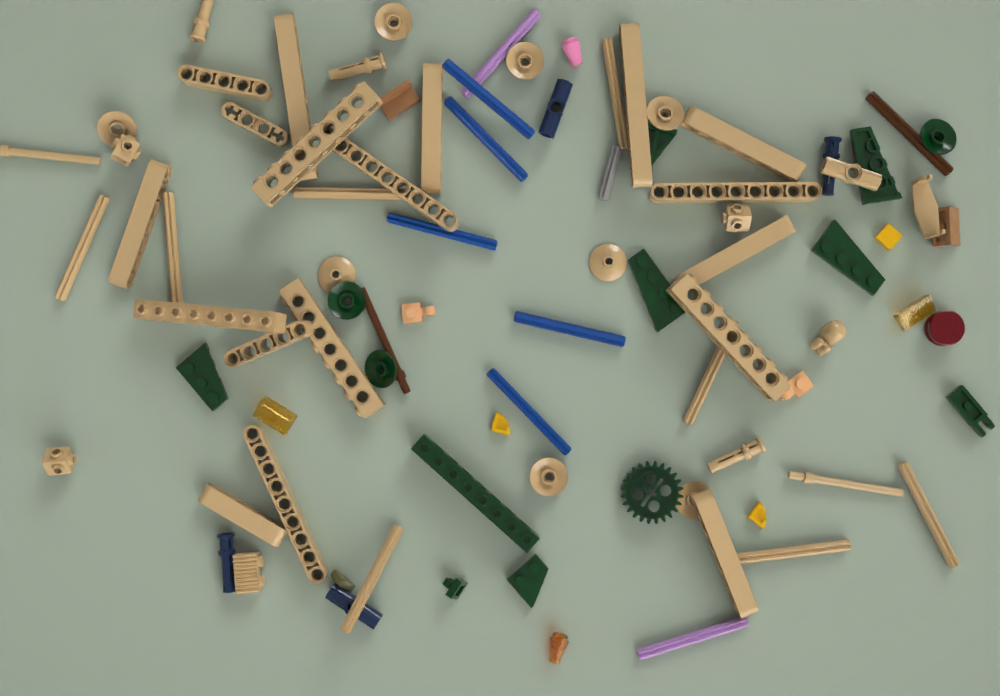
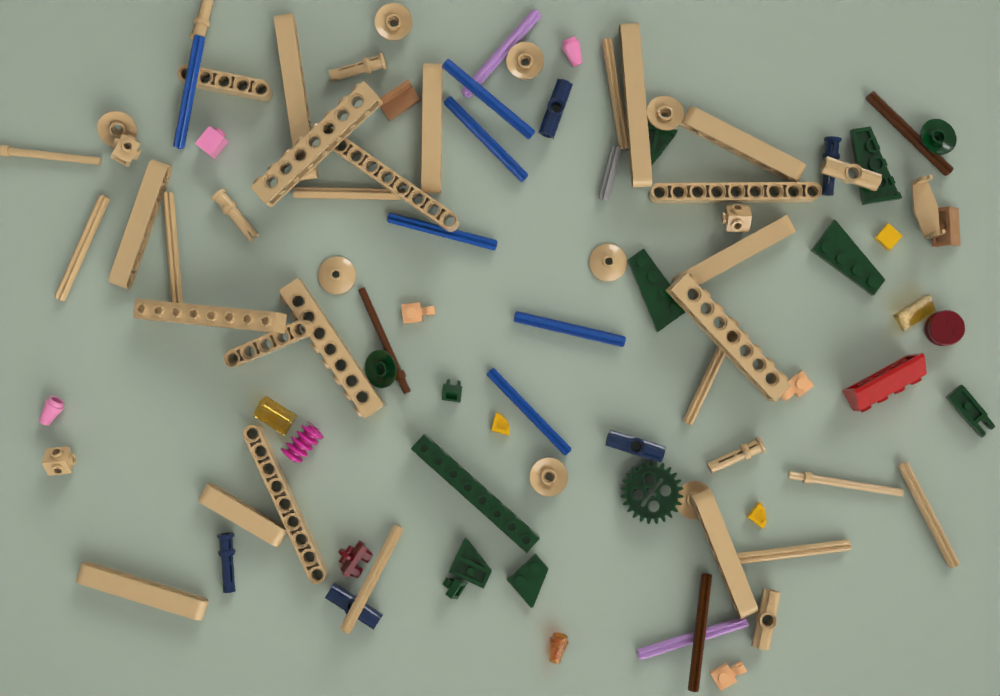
dark green wing [176,343,229,411] -> none
tan beam [221,102,290,147] -> none
tan brick [233,551,265,594] -> none
dark green dish [328,281,366,320] -> none
olive tile [330,569,355,591] -> none
tan piece [809,320,846,356] -> none
none -> bright pink cone [39,396,65,426]
none -> tan beam [75,562,209,620]
none -> blue axle [173,35,205,149]
none -> bright pink brick [195,126,228,159]
none -> tan pin [211,188,259,242]
none -> dark pink piece [281,421,324,463]
none -> dark red hips [338,540,373,578]
none -> dark green tile [442,379,462,402]
none -> dark green wing [449,538,492,589]
none -> dark blue piece [605,430,666,463]
none -> reddish brown axle [688,573,712,692]
none -> light nougat plate [710,661,747,691]
none -> tan piece [751,588,781,650]
none -> red slope [842,353,927,413]

